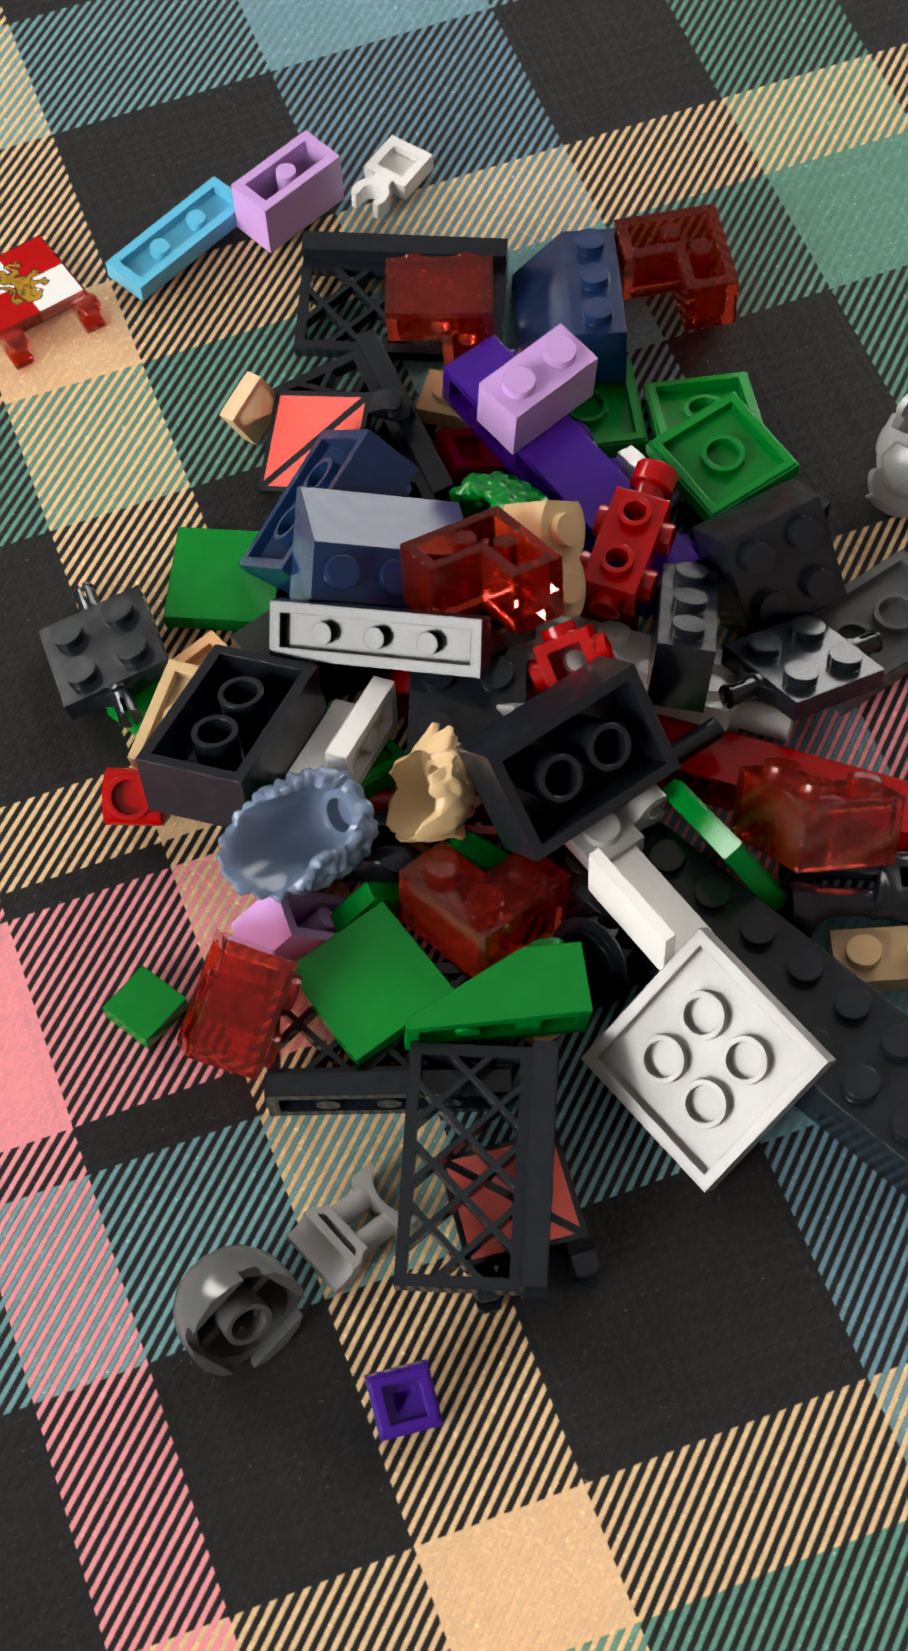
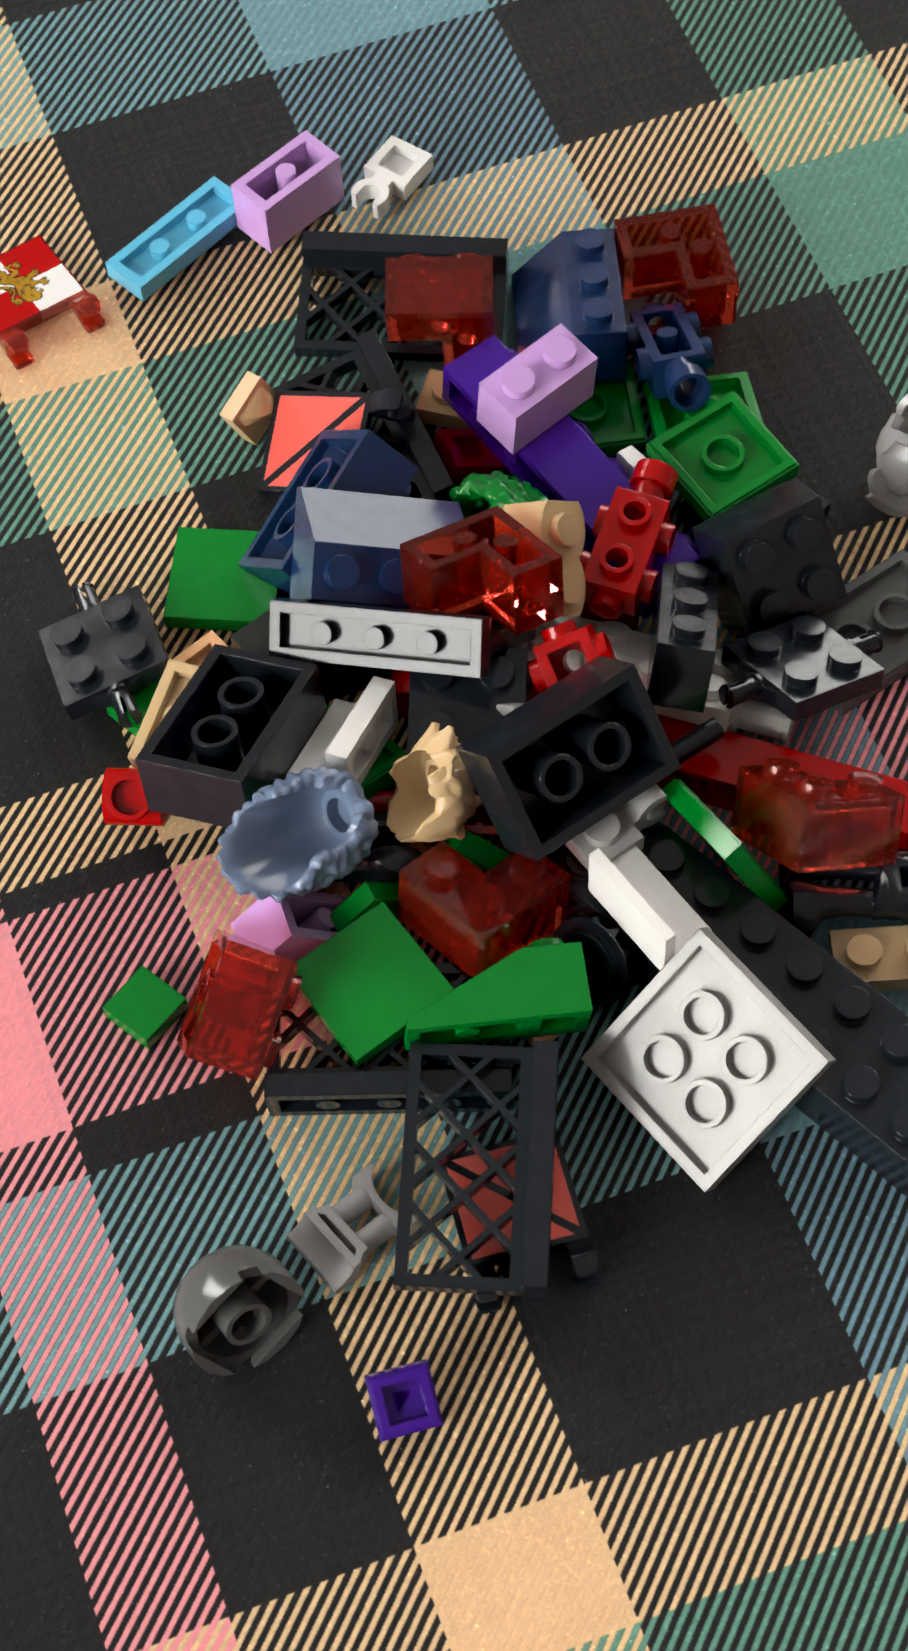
none -> dark blue brick [626,302,714,412]

